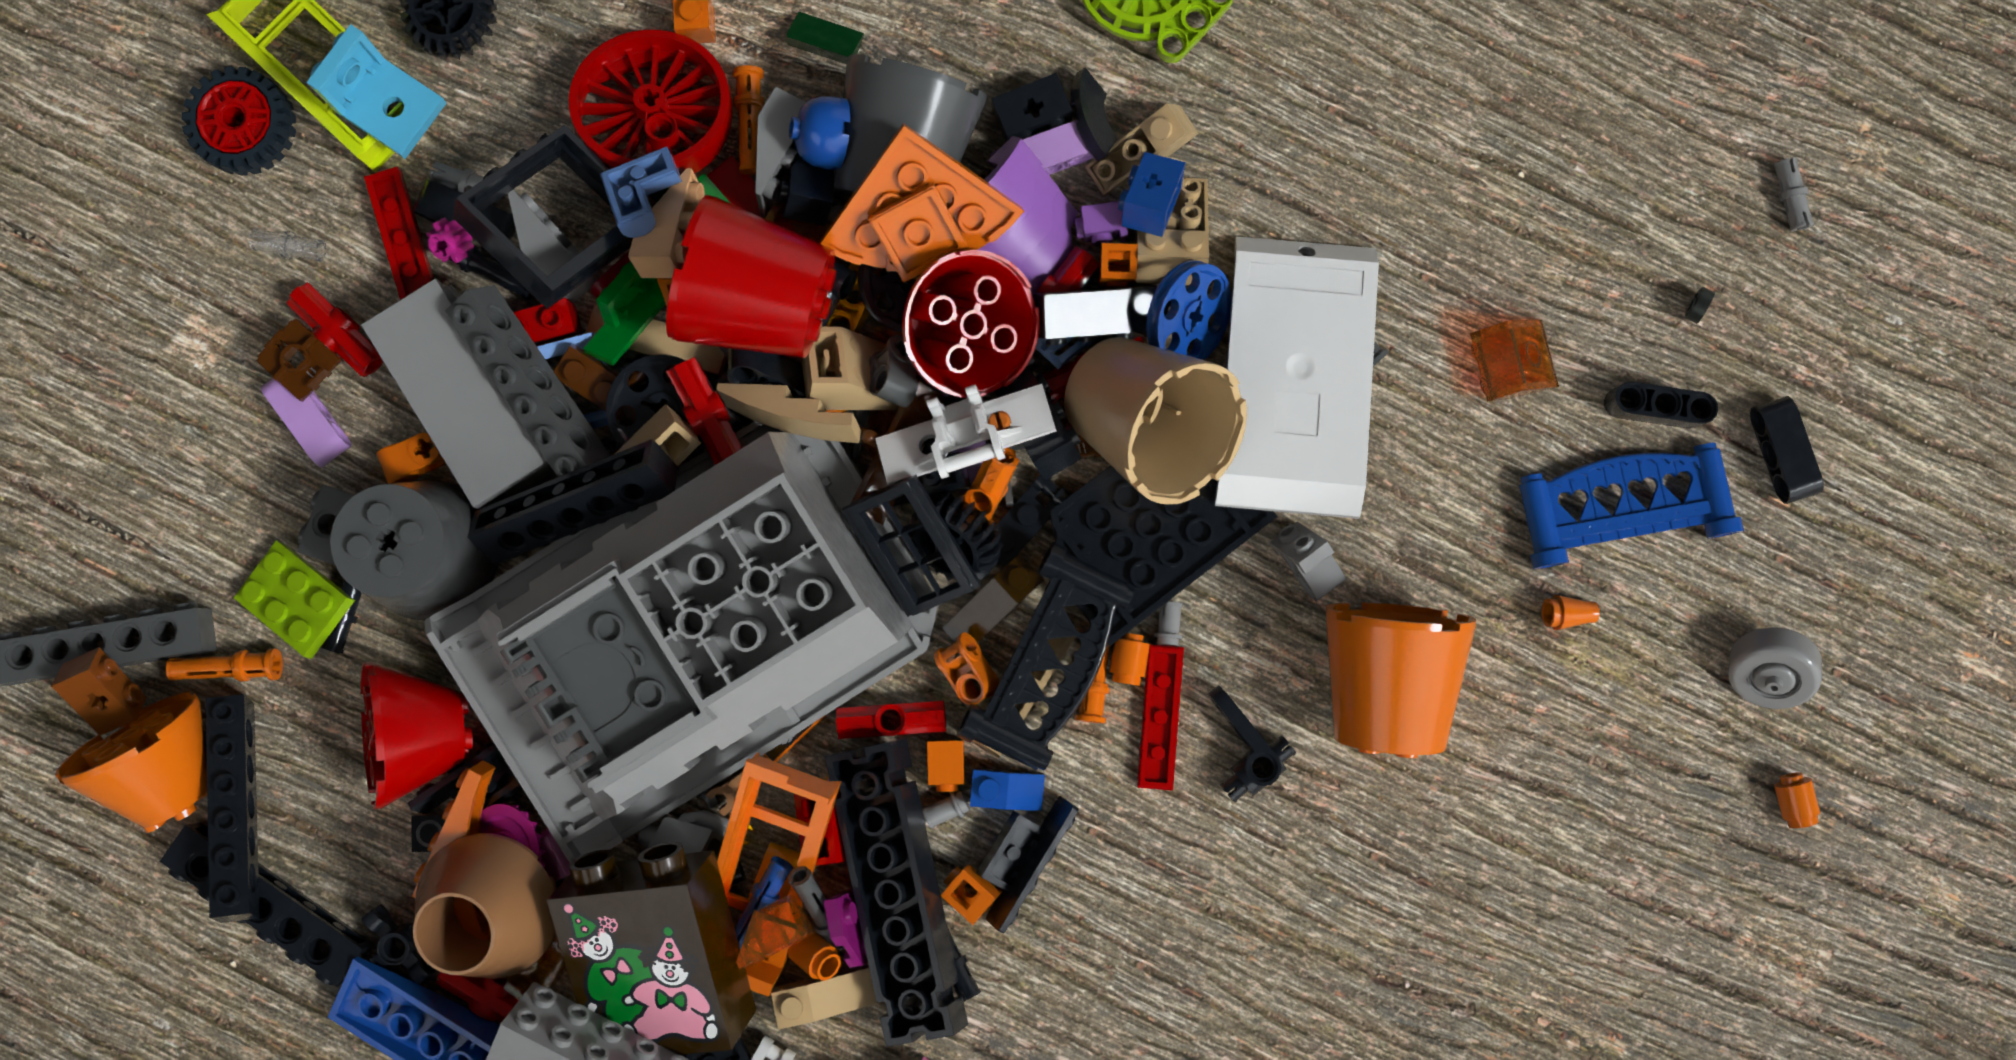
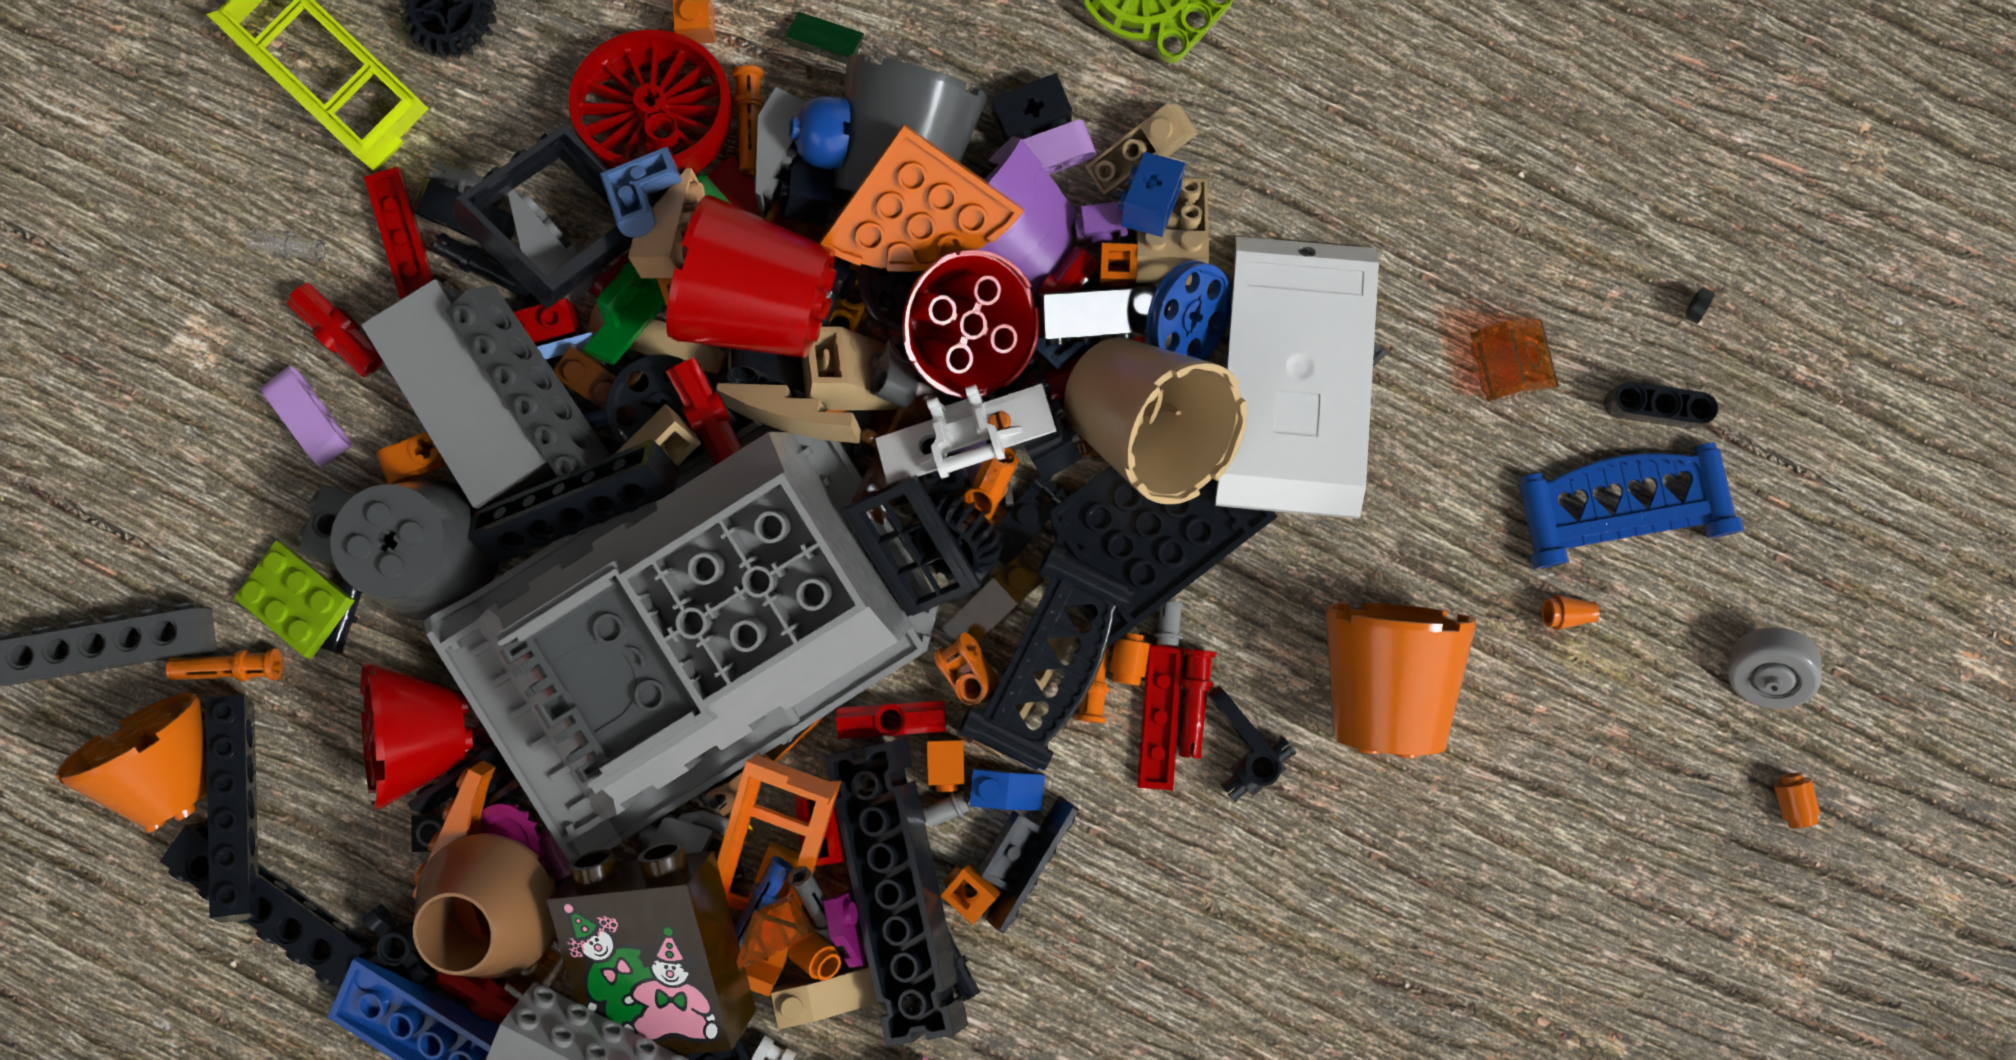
dark orange brick [51,647,147,736] -> none
wheel [182,66,297,176] -> none
reddish brown piece [256,319,342,402] -> none
medium azure bracket [306,24,447,159] -> none
dark pink gear [427,217,474,263] -> none
orange tile [868,182,969,283] -> none
black tile [1071,67,1117,161] -> none
light grey pin [1270,521,1346,601] -> none
black beam [1750,396,1824,504] -> none
light grey pin [1773,157,1814,232] -> none
none -> red pin [1179,648,1217,759]

